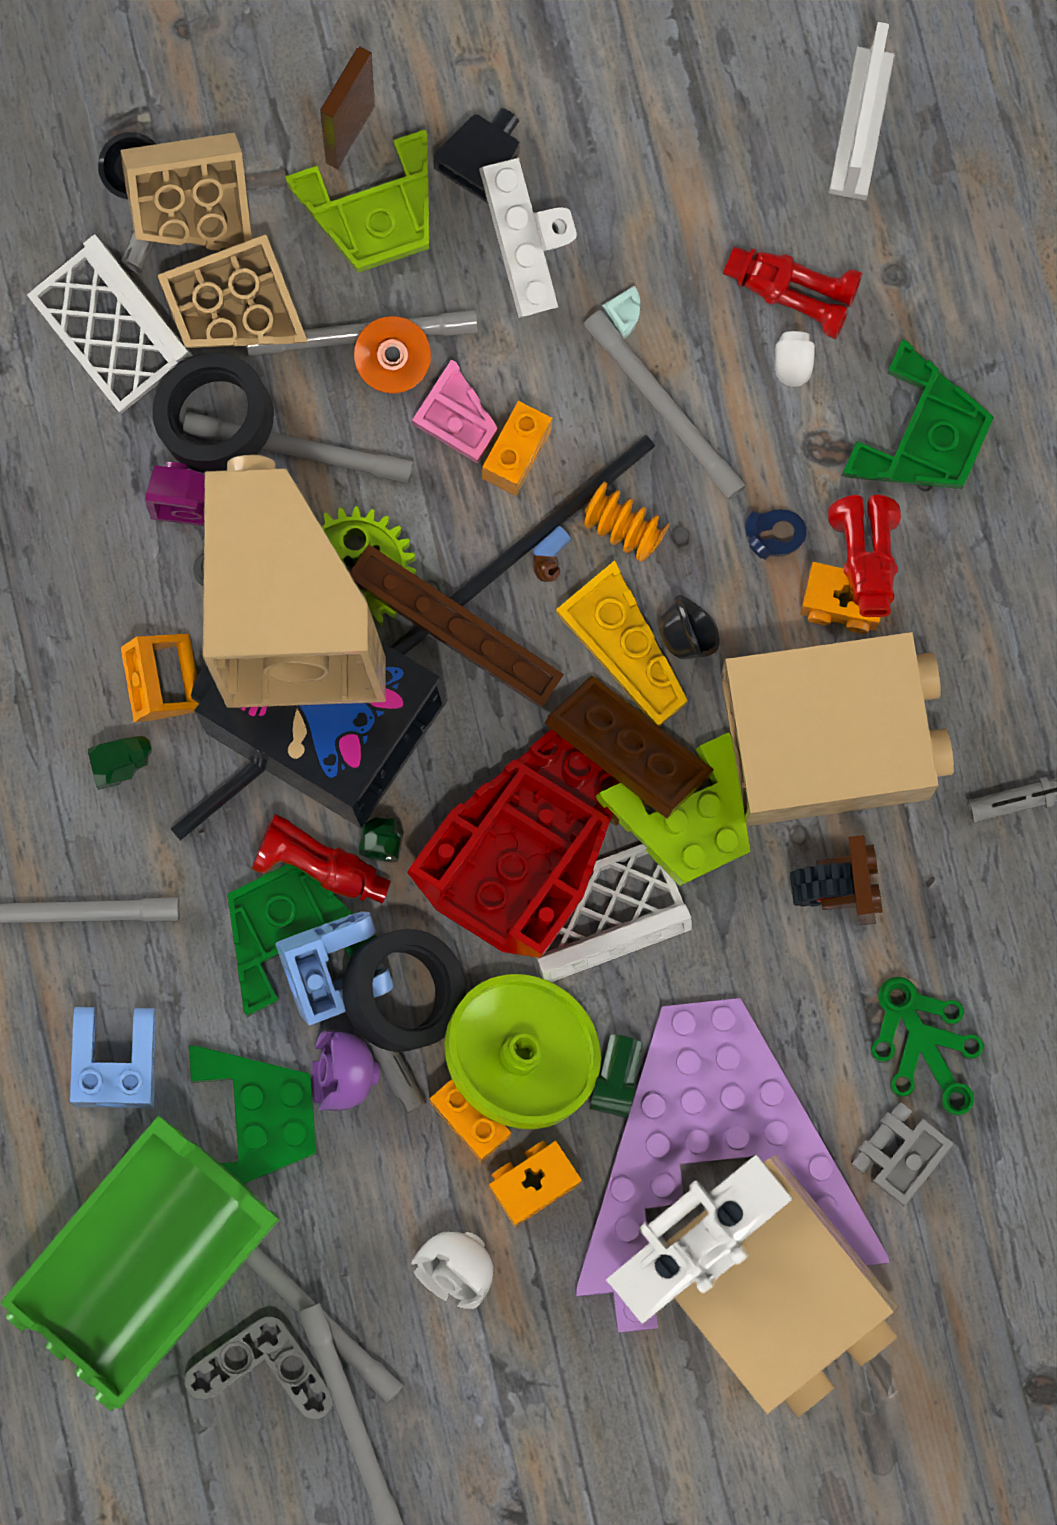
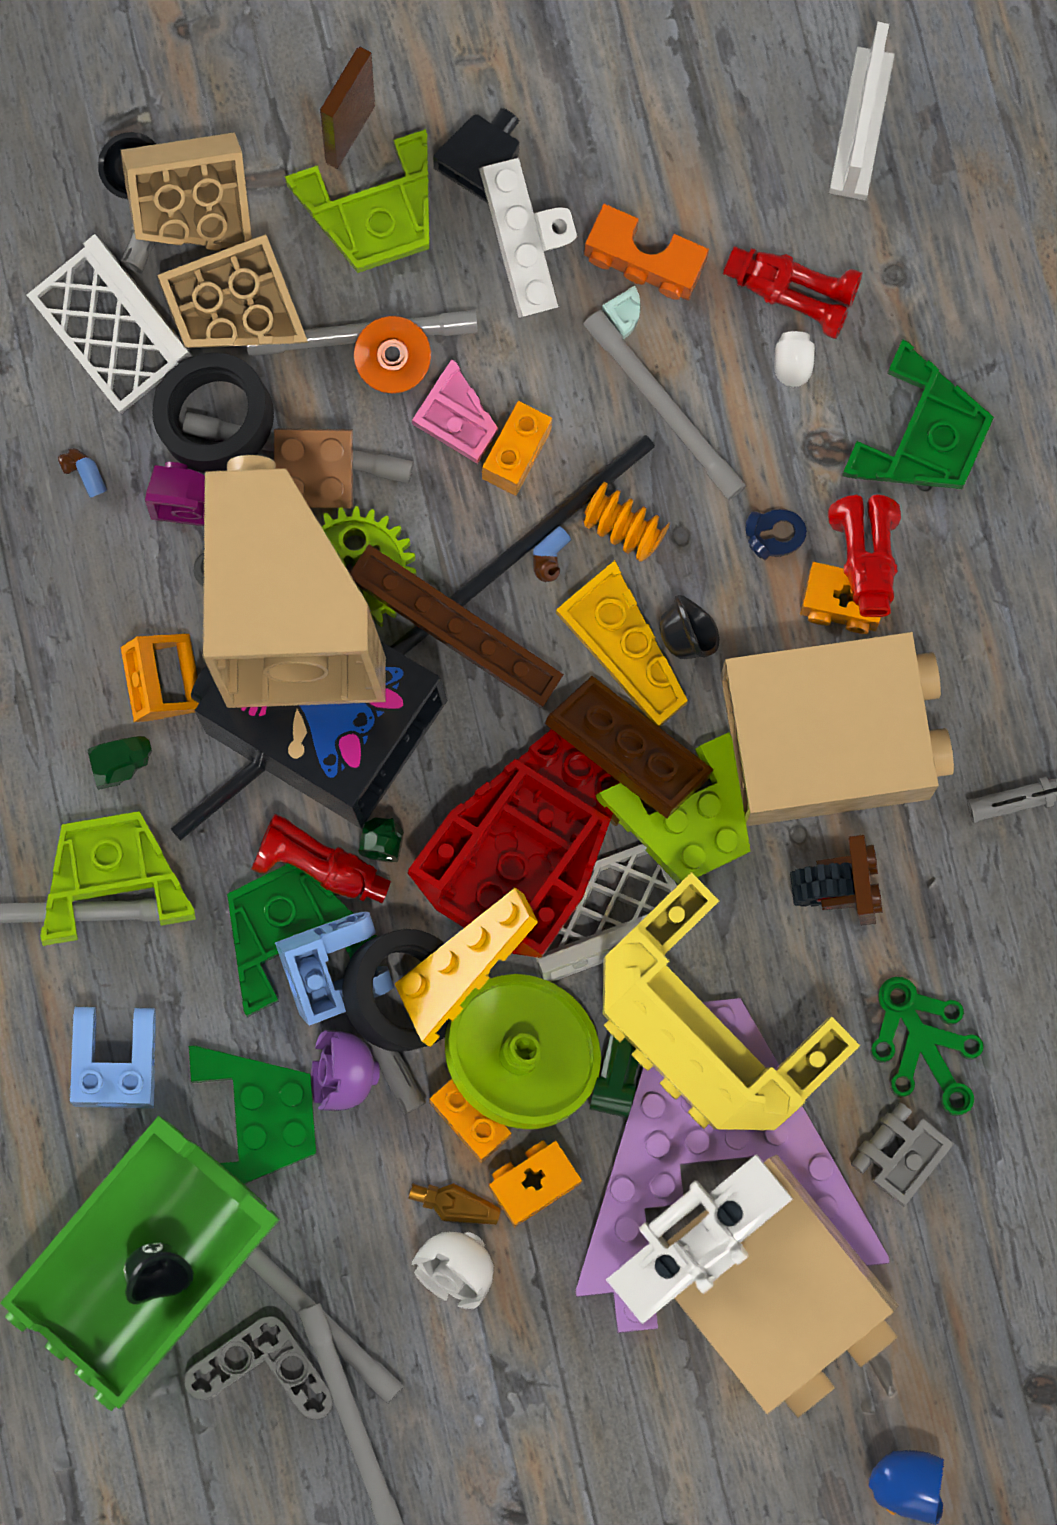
none -> lime wing [40,811,196,946]
none -> medium blue arm [58,449,107,498]
none -> black helmet [124,1243,194,1305]
none -> medium nougat plate [274,428,353,508]
none -> yellow wing [395,888,538,1047]
none -> pearl gold piece [408,1183,501,1225]
none -> orange arch [584,204,709,301]
none -> light yellow wedge [603,872,860,1130]
none -> blue piece [869,1450,944,1525]

